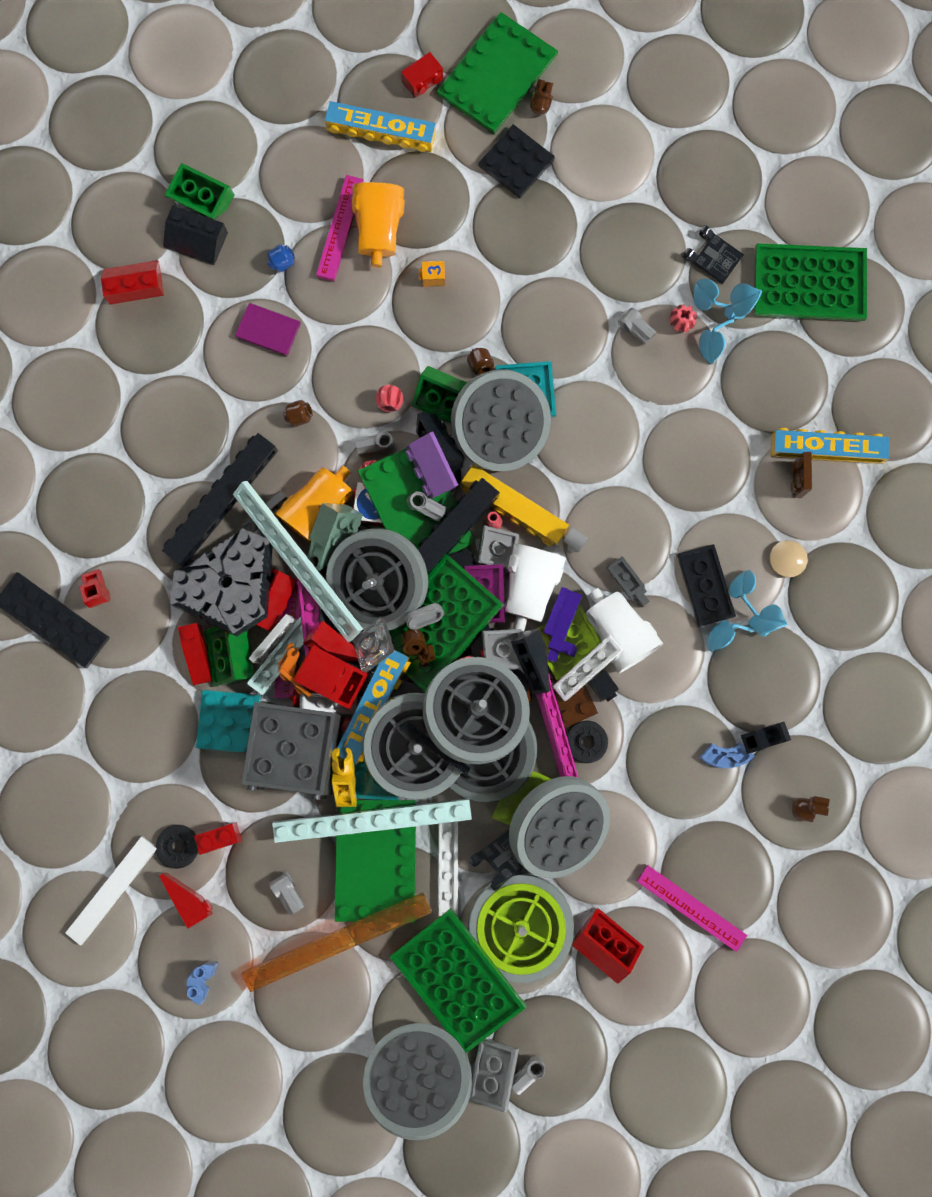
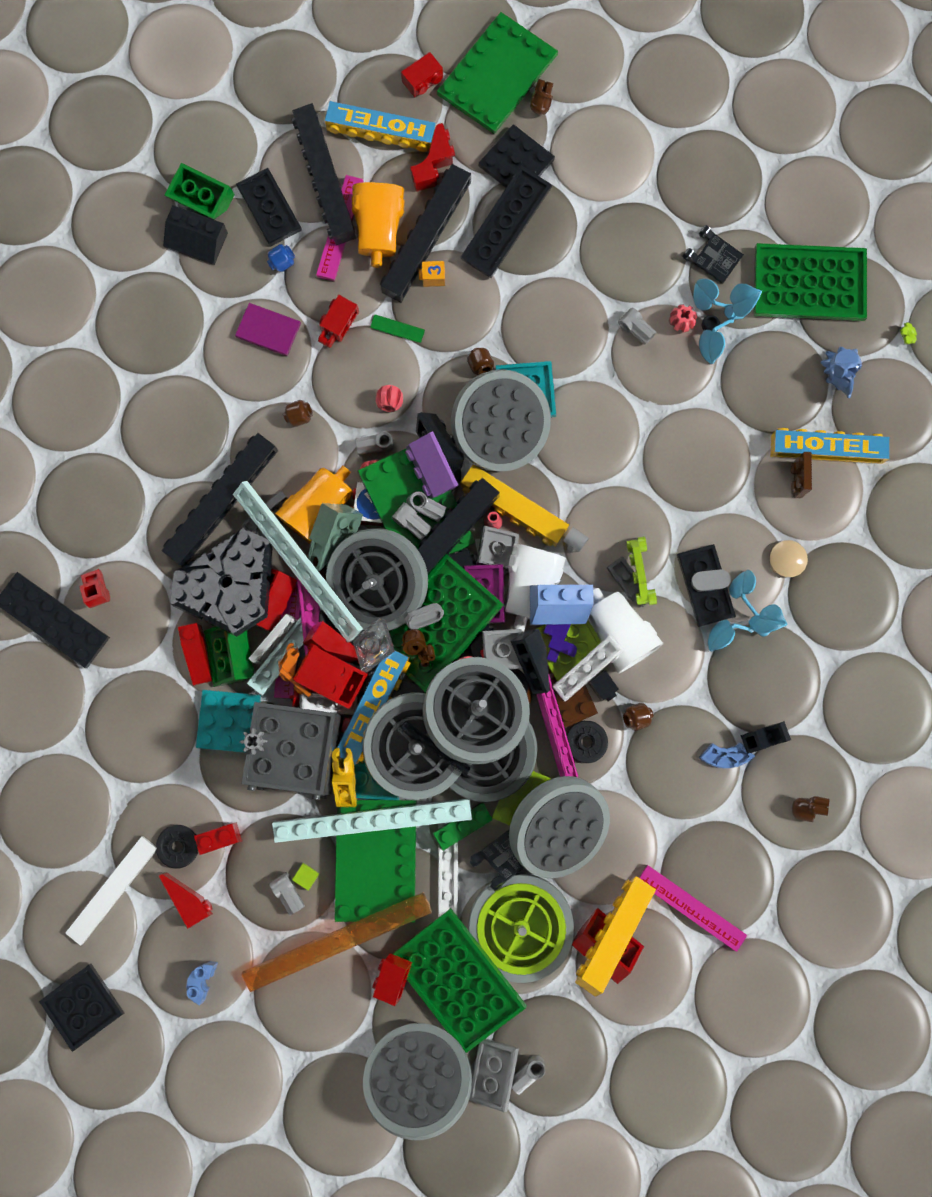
red slope [101,260,164,305] -> none
green slope [411,366,467,423] -> none
none -> black plate [39,963,124,1052]
none -> black tile [236,168,302,247]
none -> light grey gear [240,728,268,755]
none -> black brick [291,103,357,246]
none -> lime tile [292,863,320,891]
none -> red brick [318,294,359,348]
none -> green piece [370,314,425,343]
none -> red brick [372,953,412,1006]
none -> black brick [380,164,471,303]
none -> light grey piece [391,502,432,540]
none -> red arch [410,123,455,192]
none -> green plate [432,803,493,851]
none -> black plate [460,165,552,278]
none -> medium blue slope [530,585,593,625]
none -> yellow brick [575,876,656,997]
none -> reddish brown head [623,703,654,731]
none -> lime plate [626,536,657,605]
none -> light grey tile [691,569,730,592]
none -> black plate [701,315,720,332]
none -> medium blue head [820,346,862,398]
none -> lime plant [900,322,917,345]

